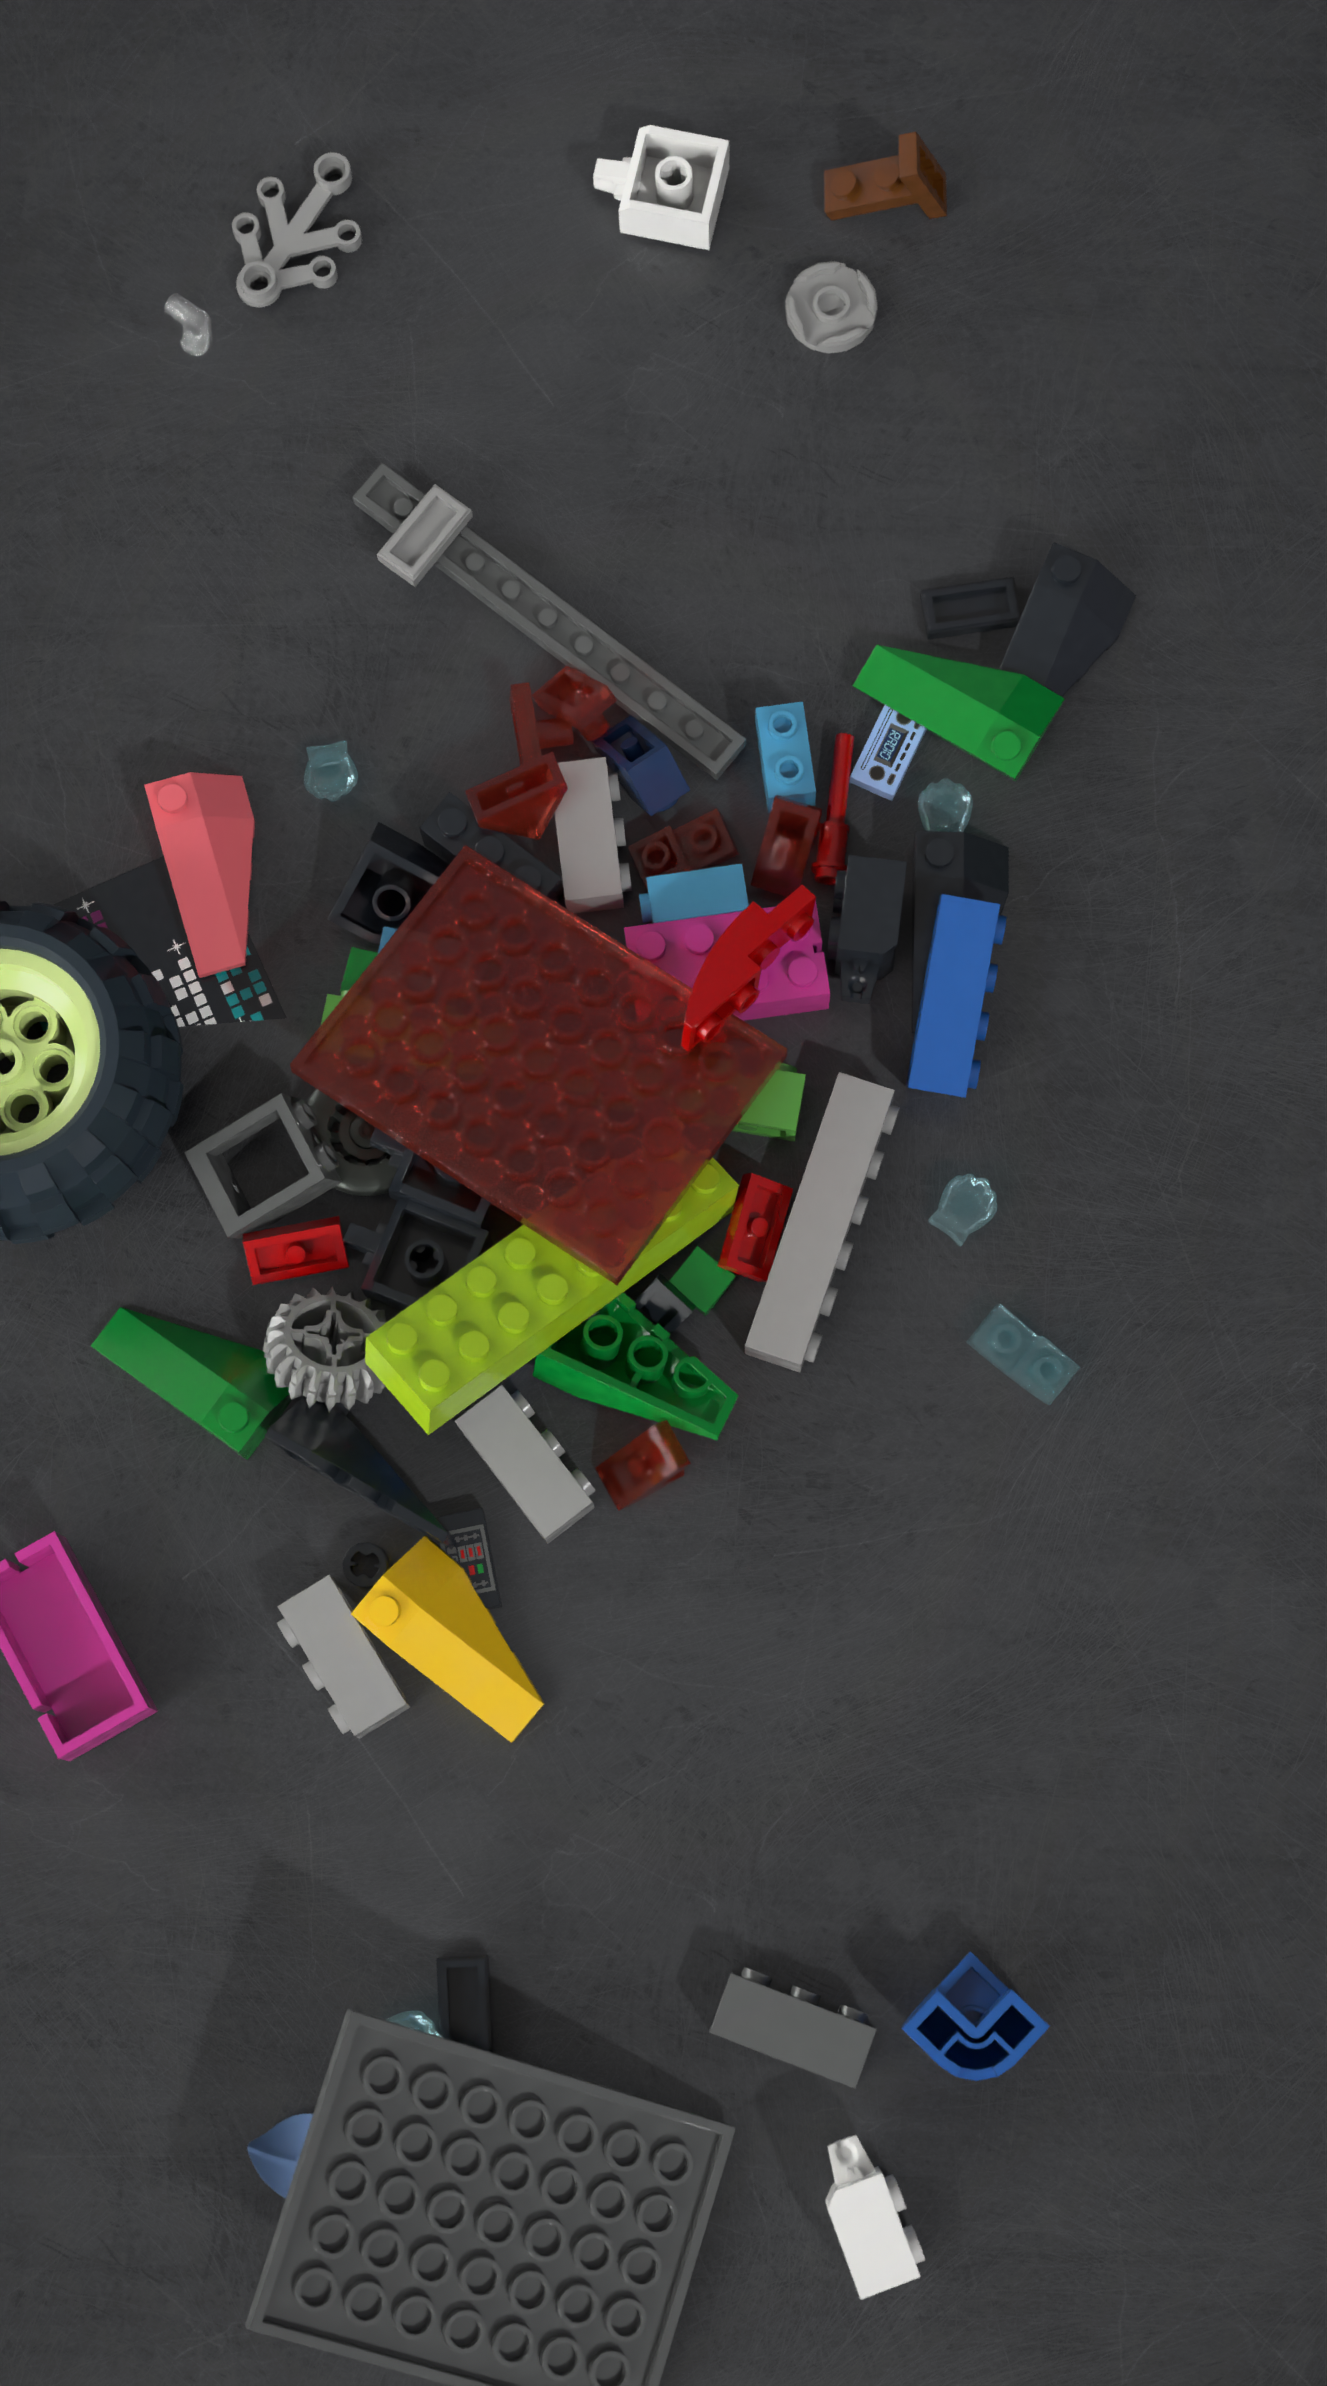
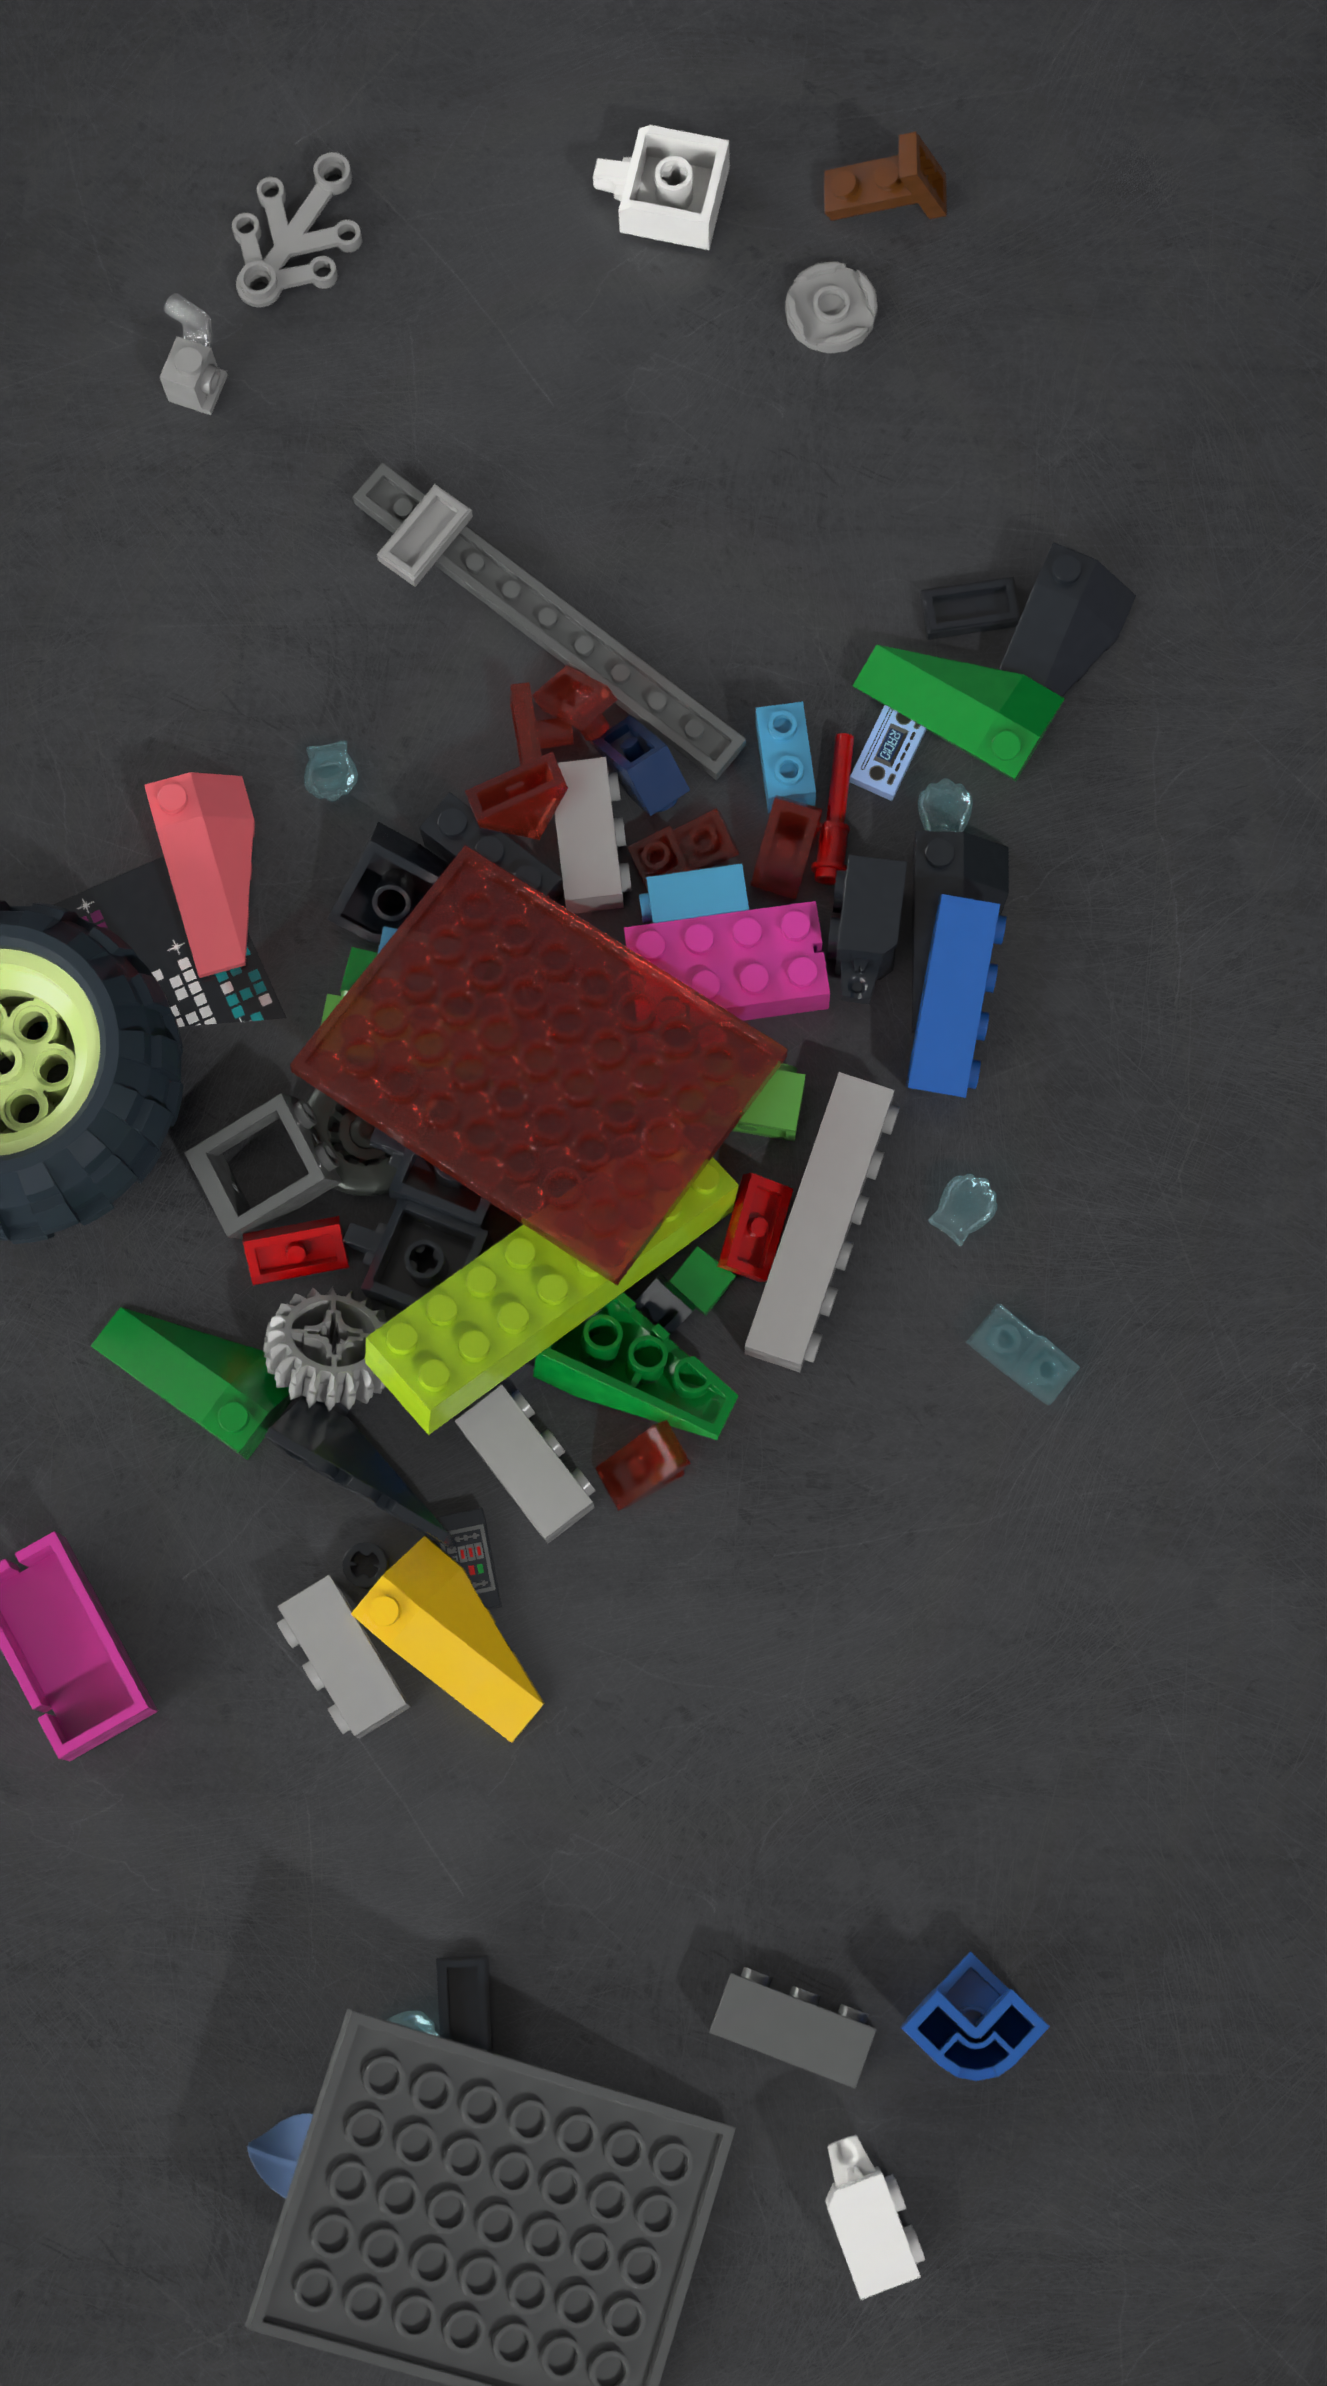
red slope [681,885,816,1052] -> none
none -> light grey brick [160,336,228,415]

